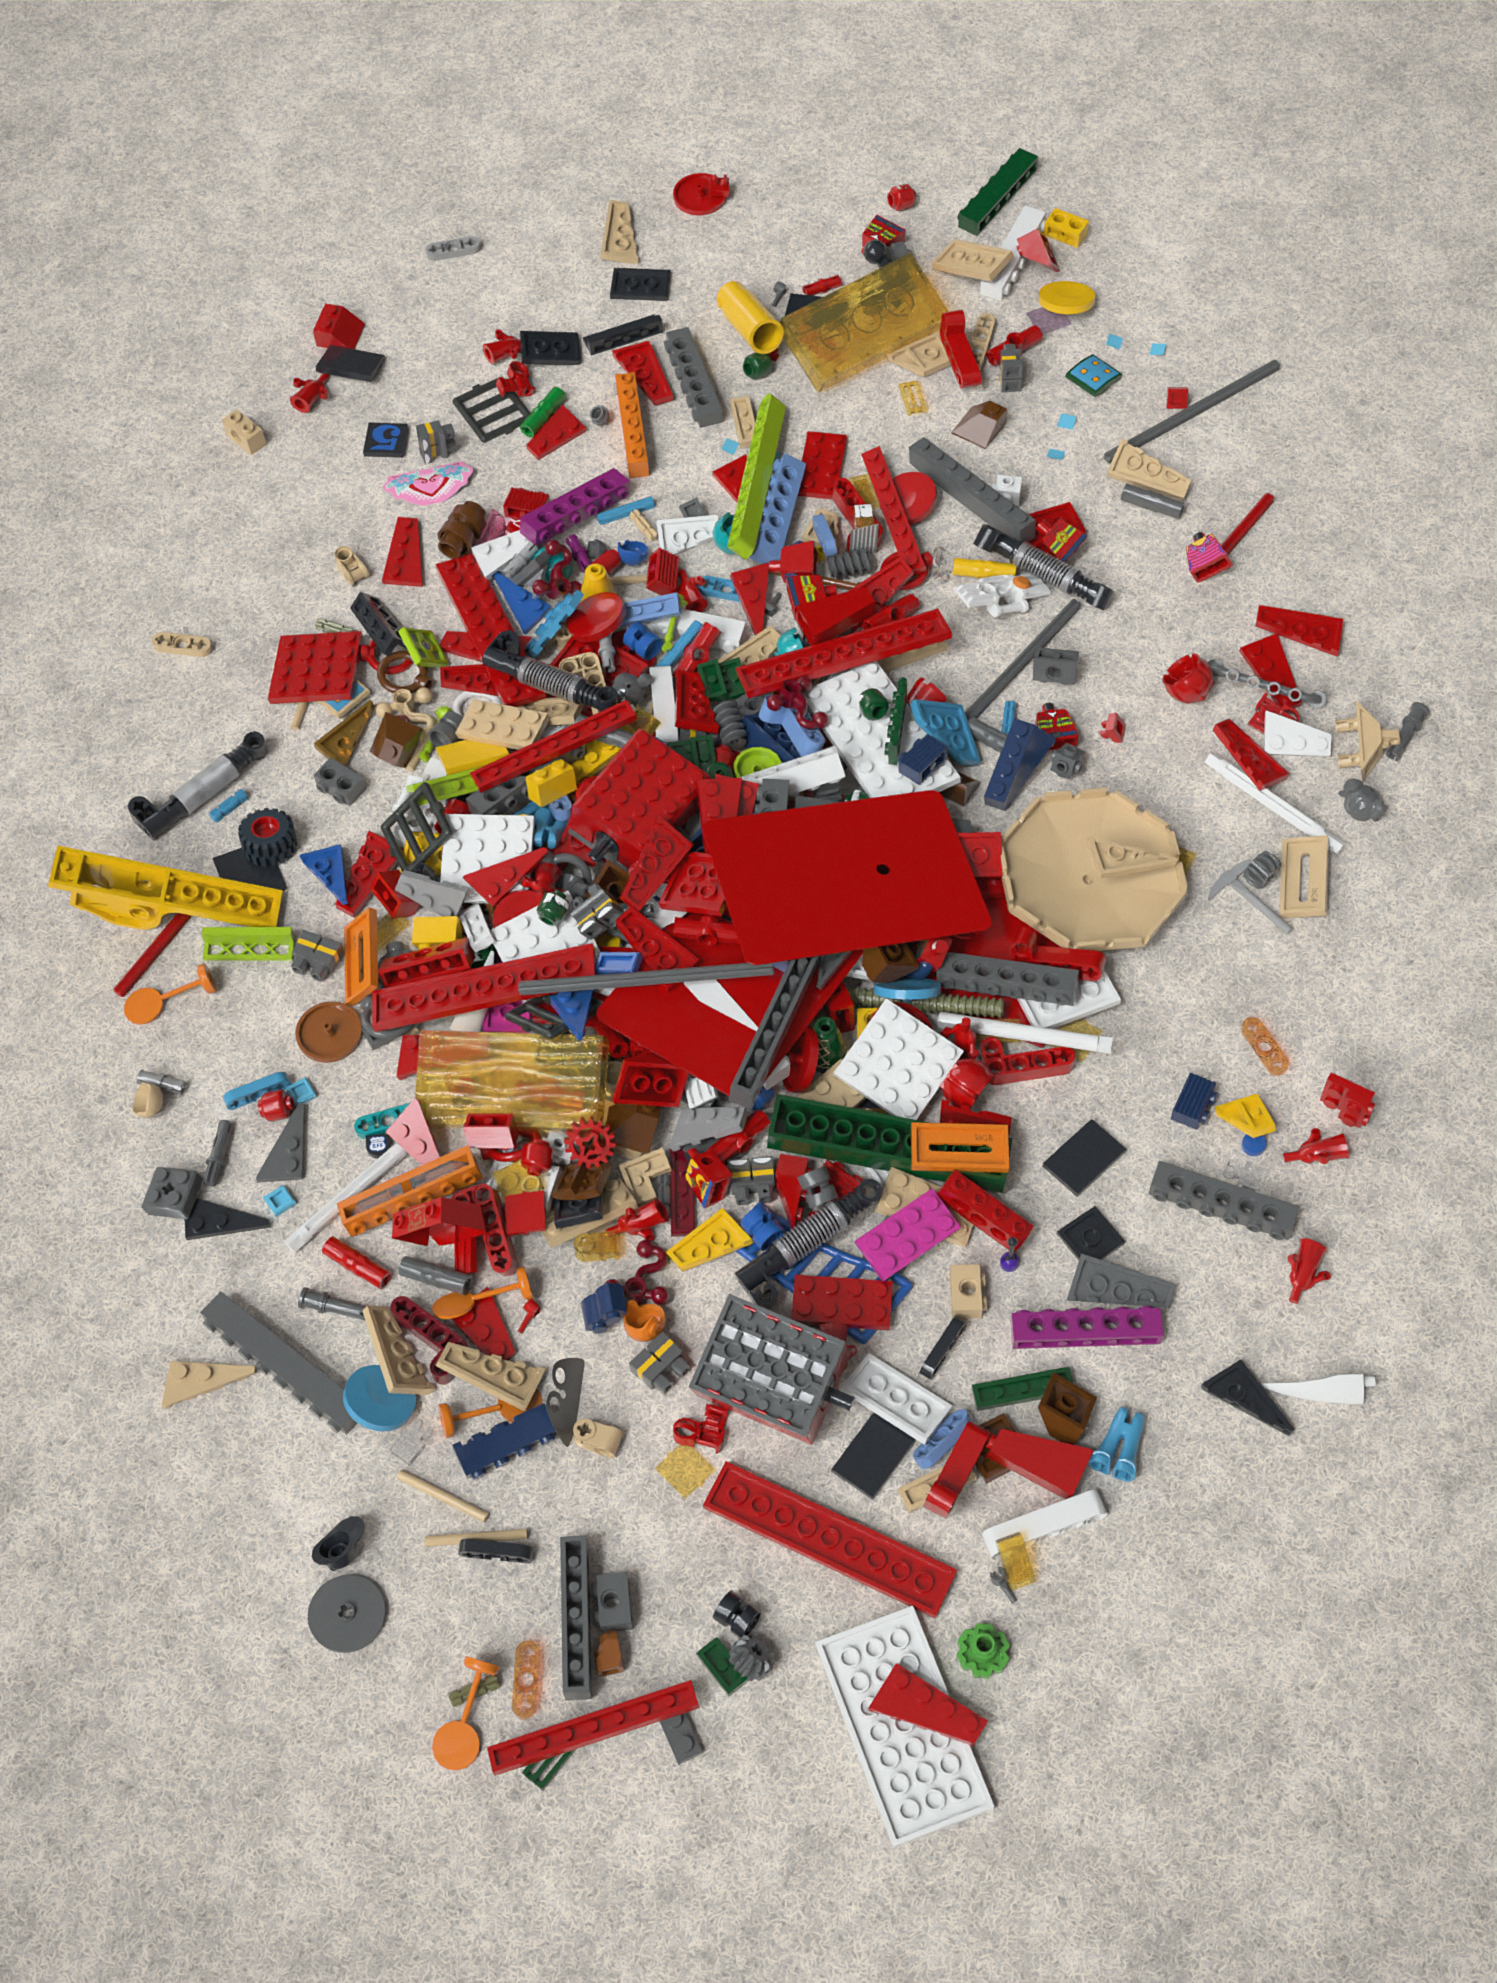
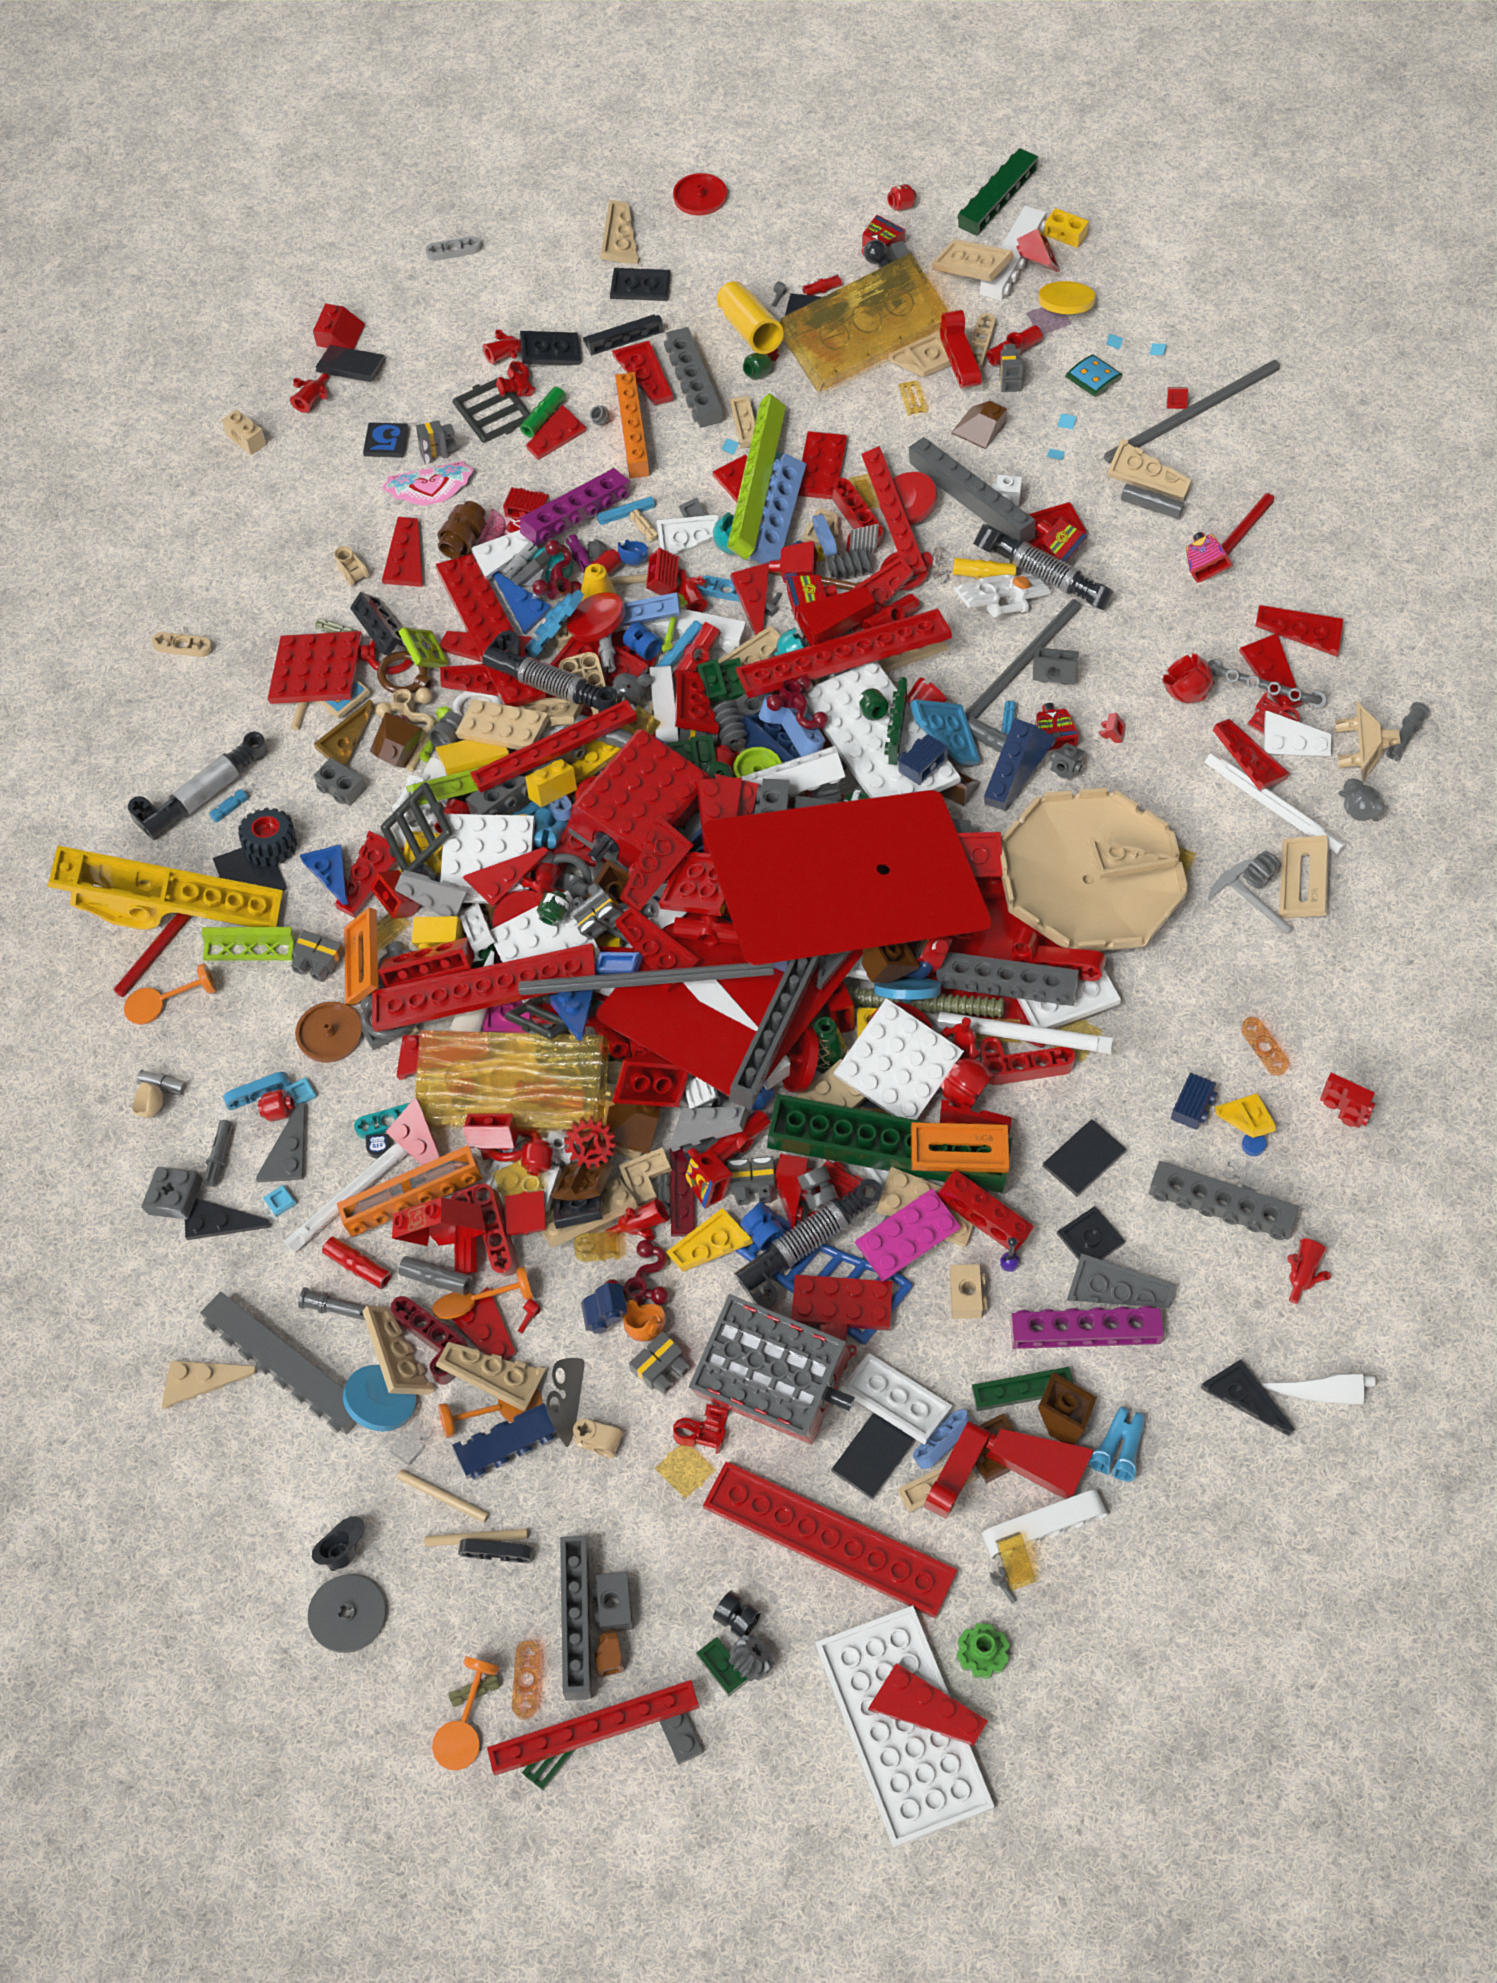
red tile [710,174,729,197] -> none
leg [853,504,875,529] -> none
black beam [919,1315,967,1380] -> none
red piece [1283,1128,1349,1164] -> none

